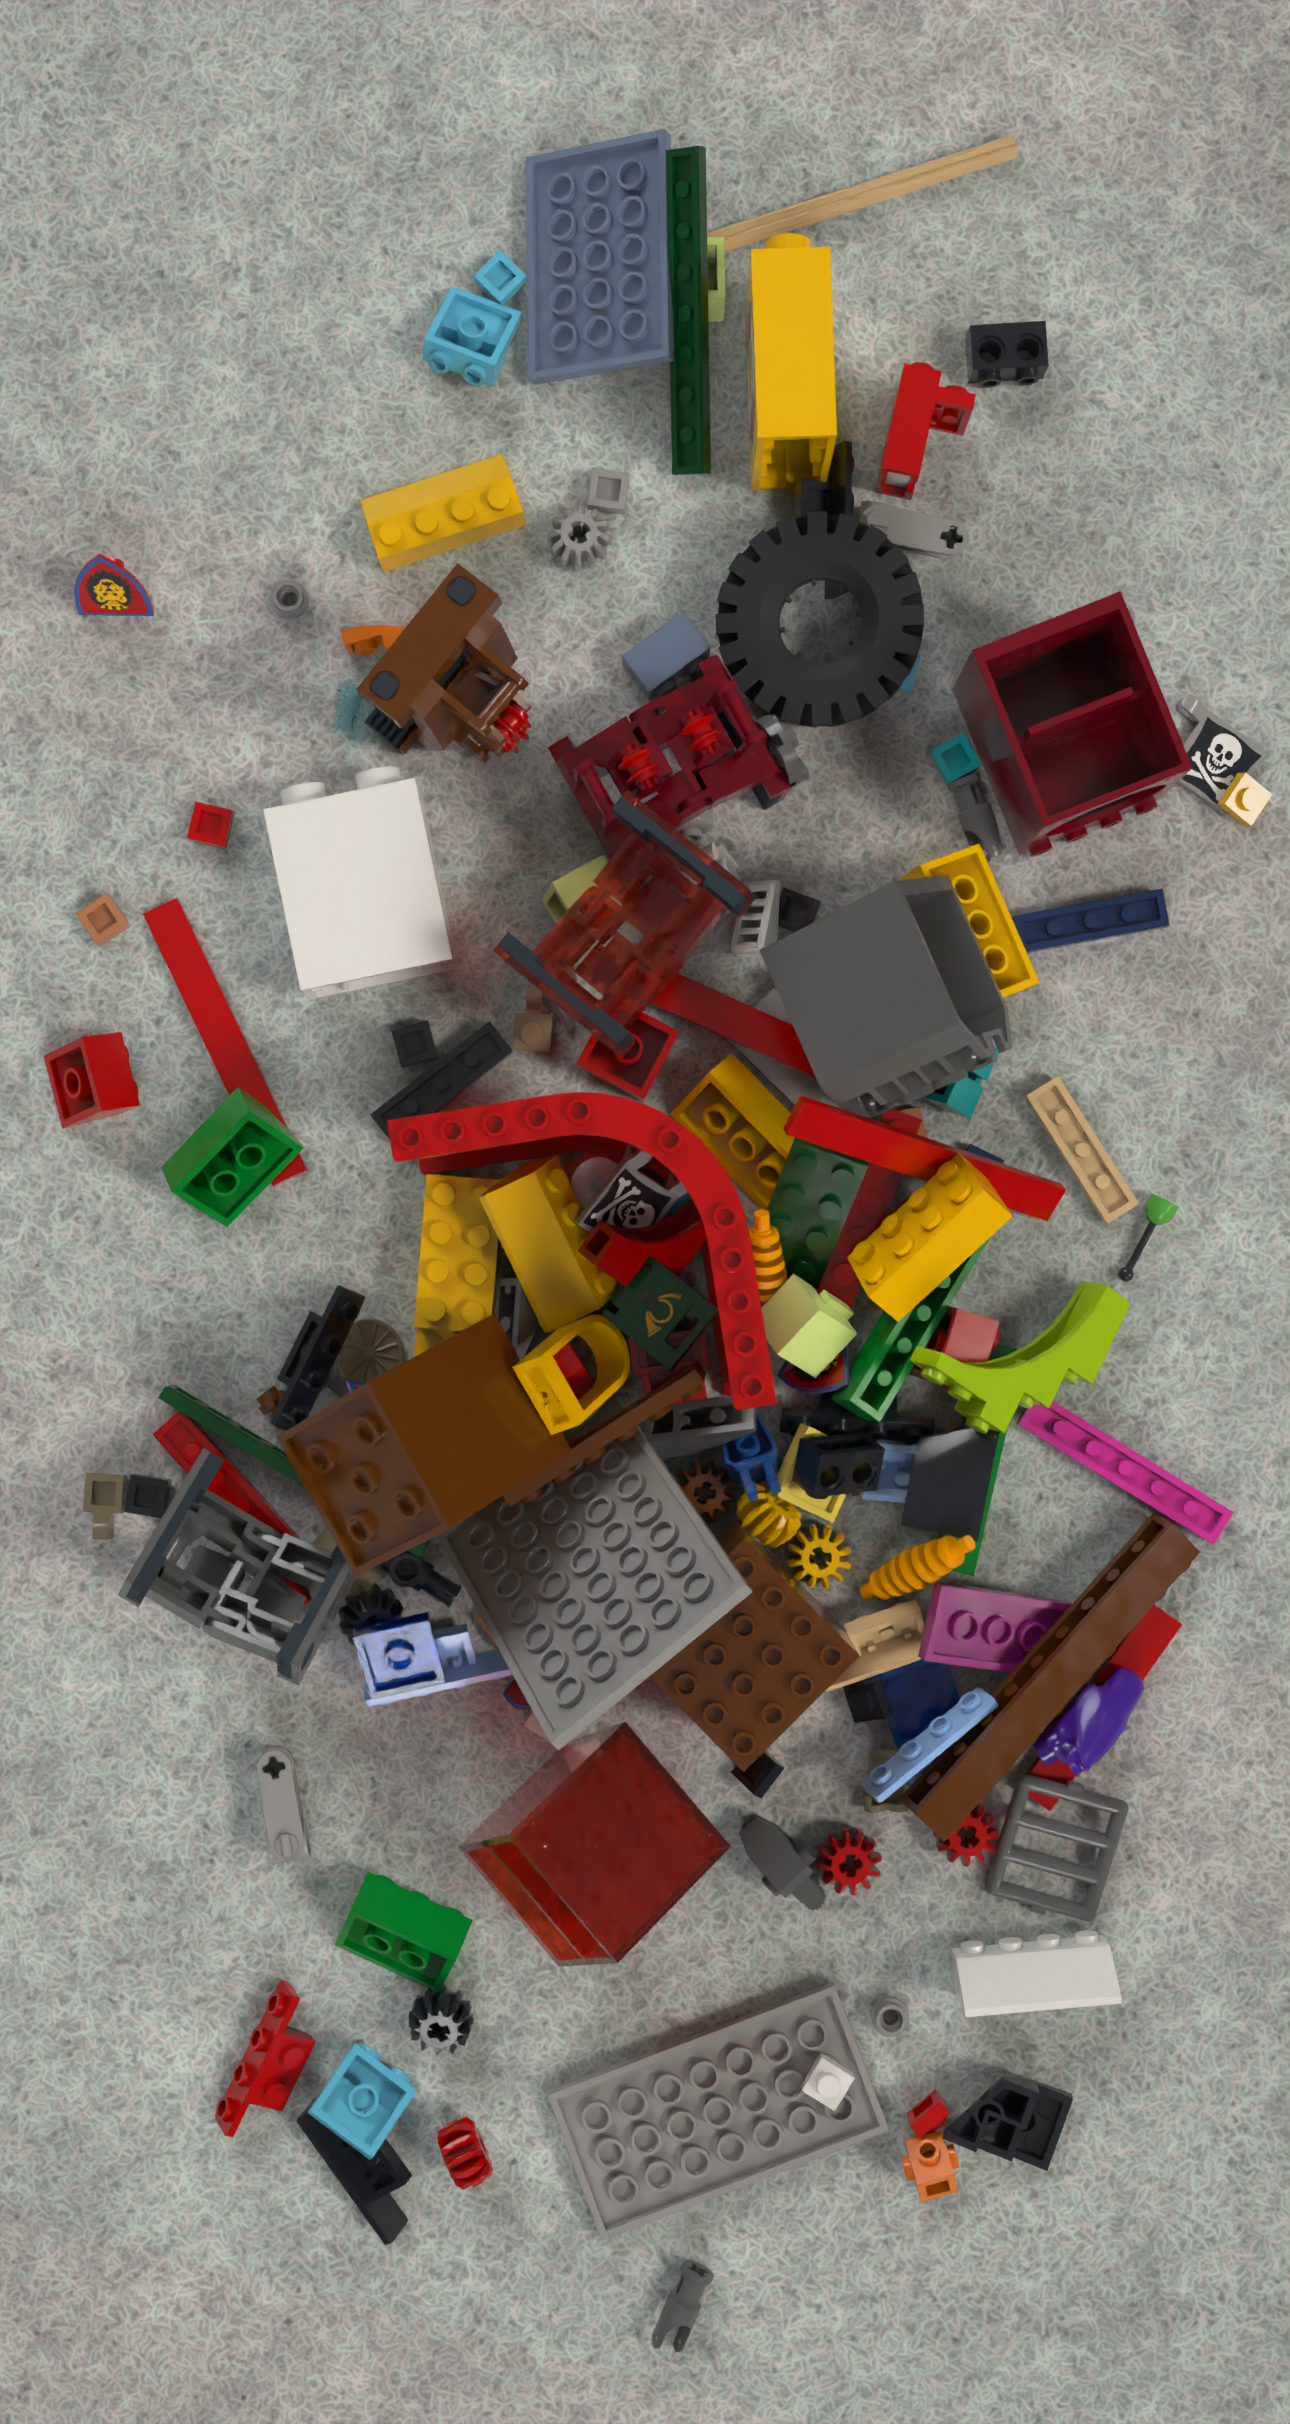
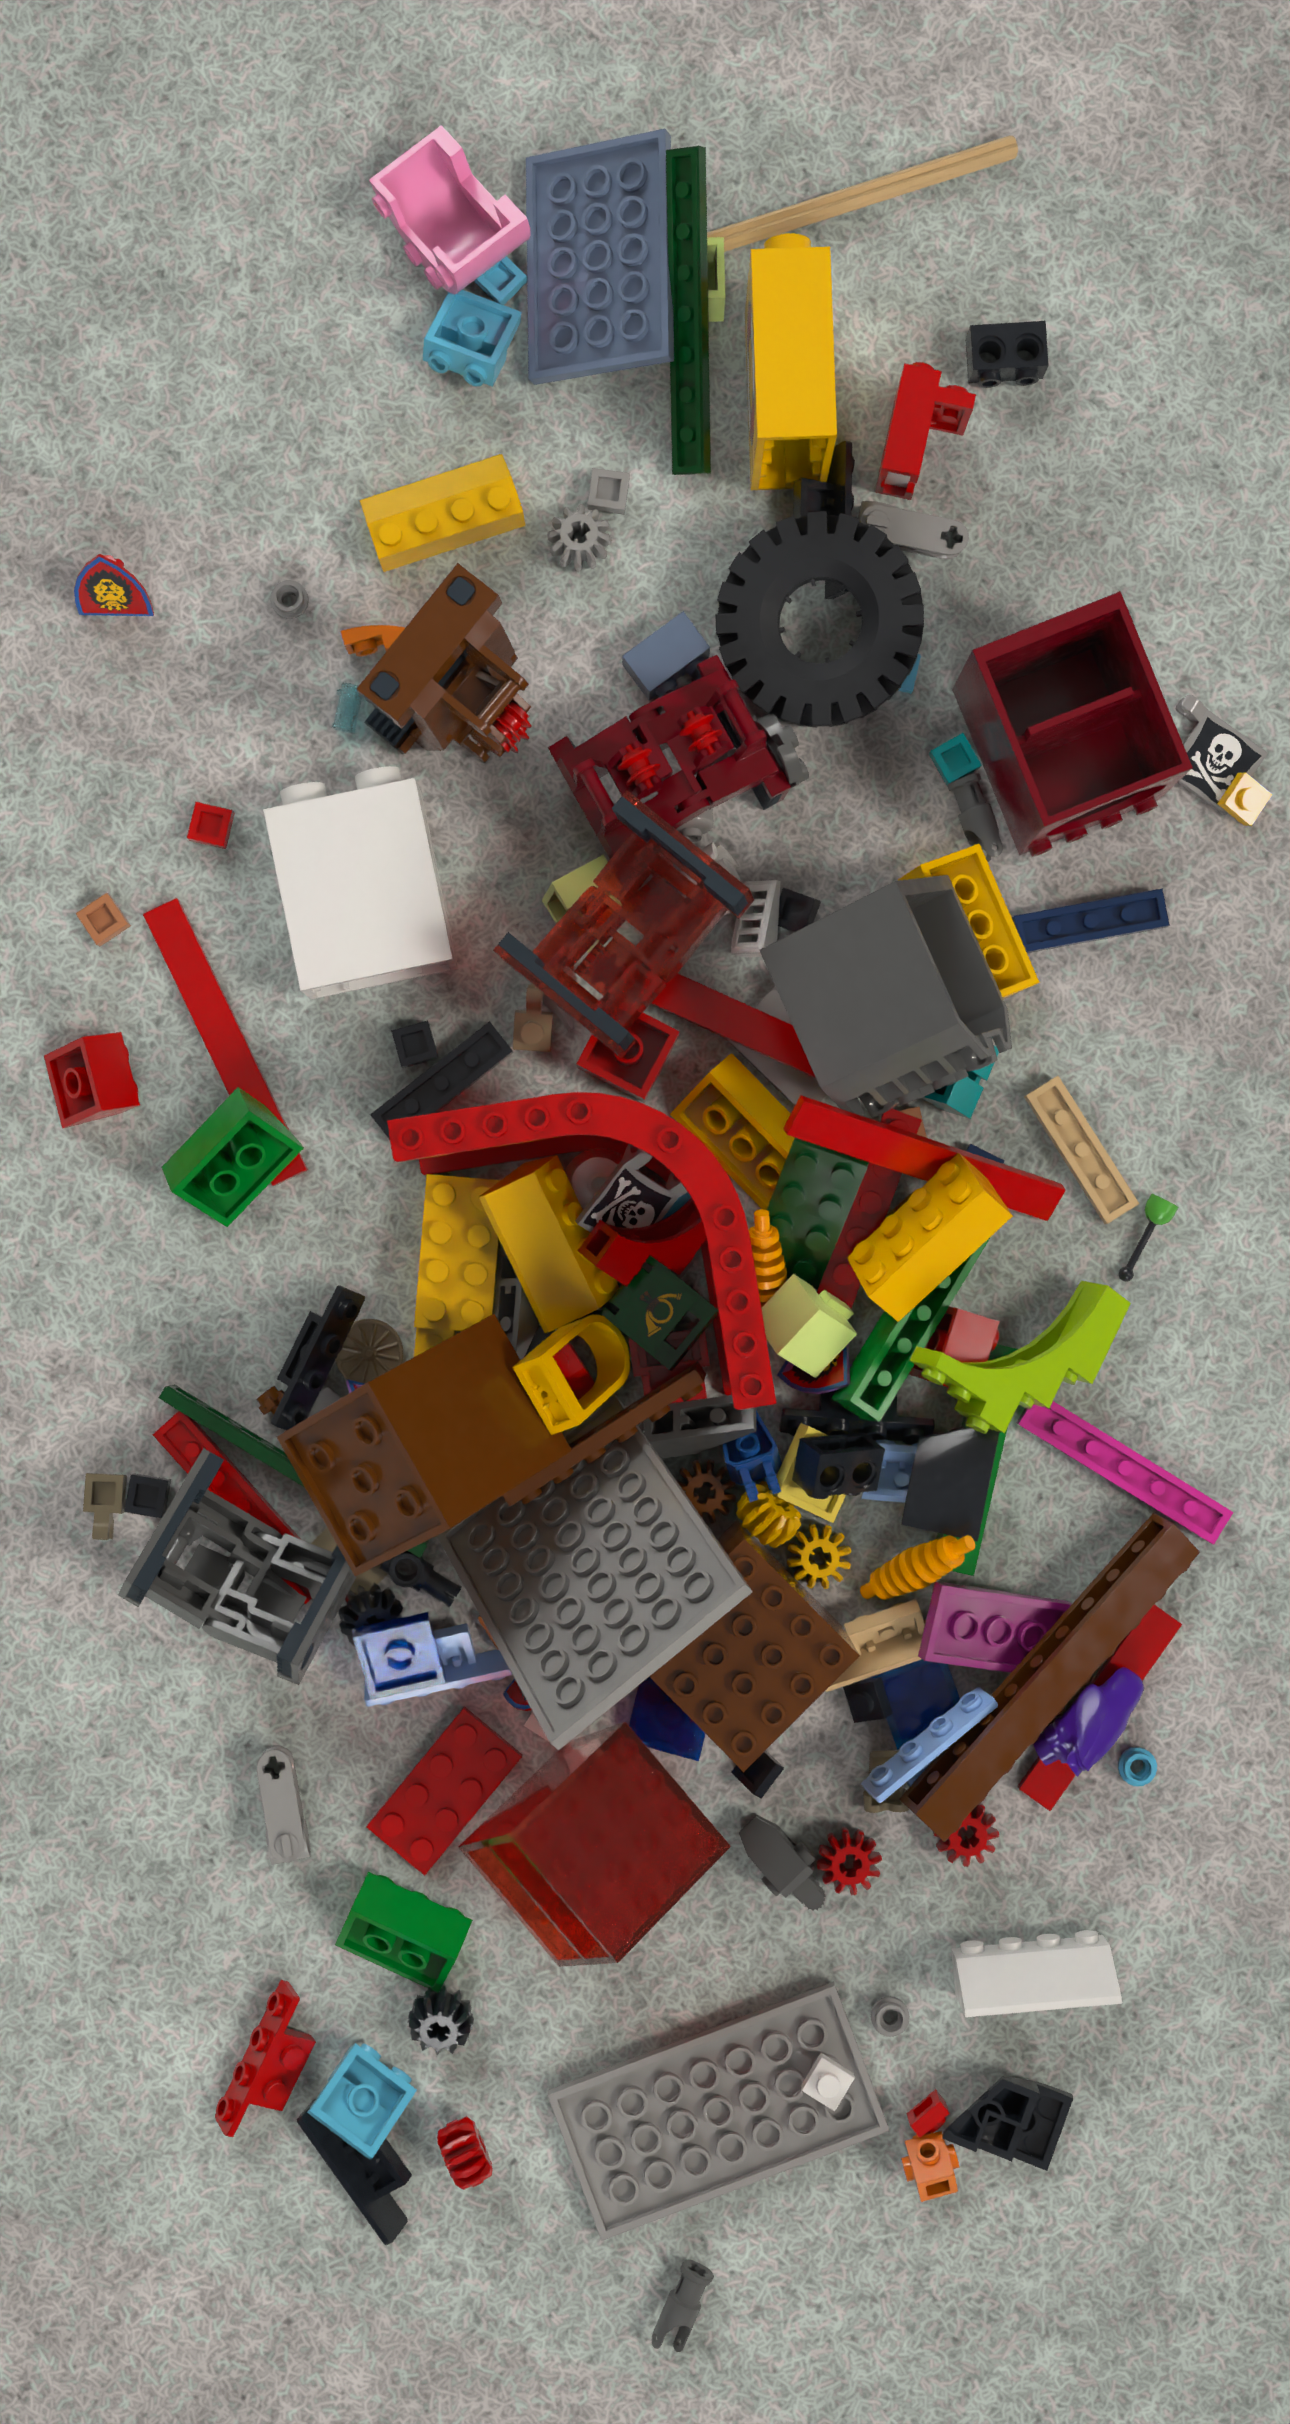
dark grey bar [985,1773,1129,1921] -> none
none -> red plate [366,1706,523,1876]
none -> bright pink cylinder [369,125,531,295]
none -> clear blue plate [625,1677,706,1761]
none -> medium azure plate [1118,1747,1157,1786]

